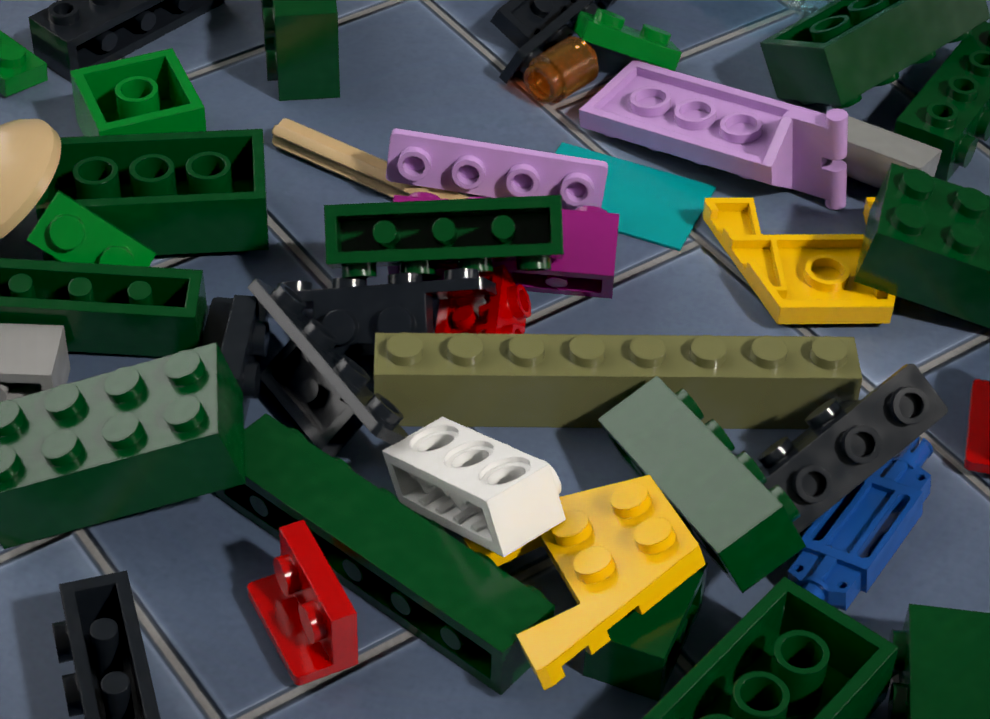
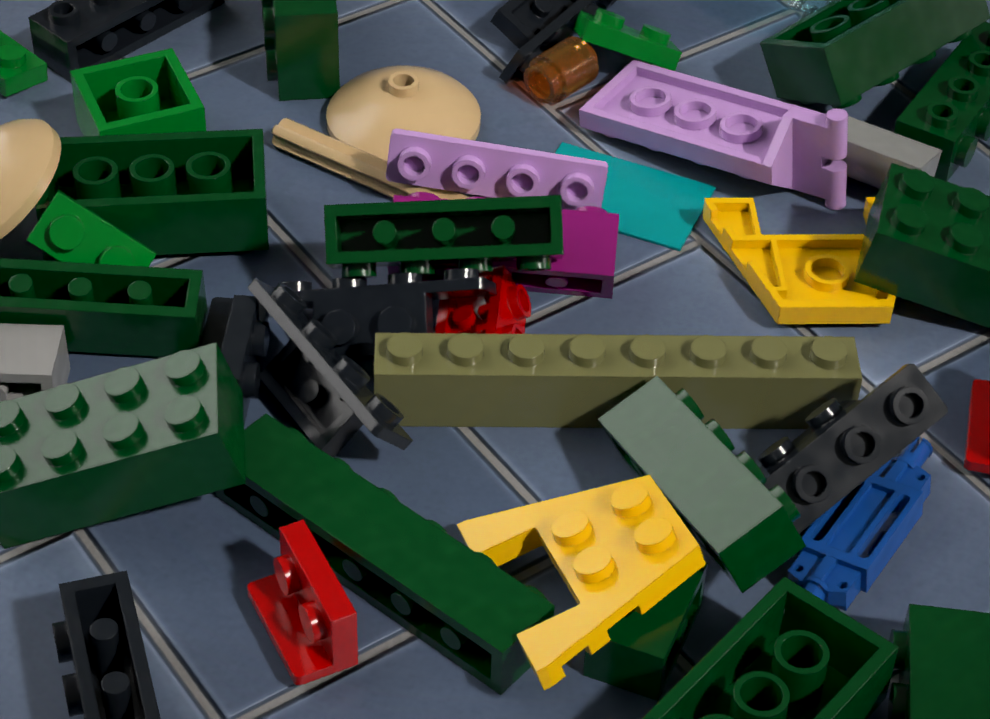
white brick [382,417,566,557] -> none
none -> tan dish [326,65,481,161]

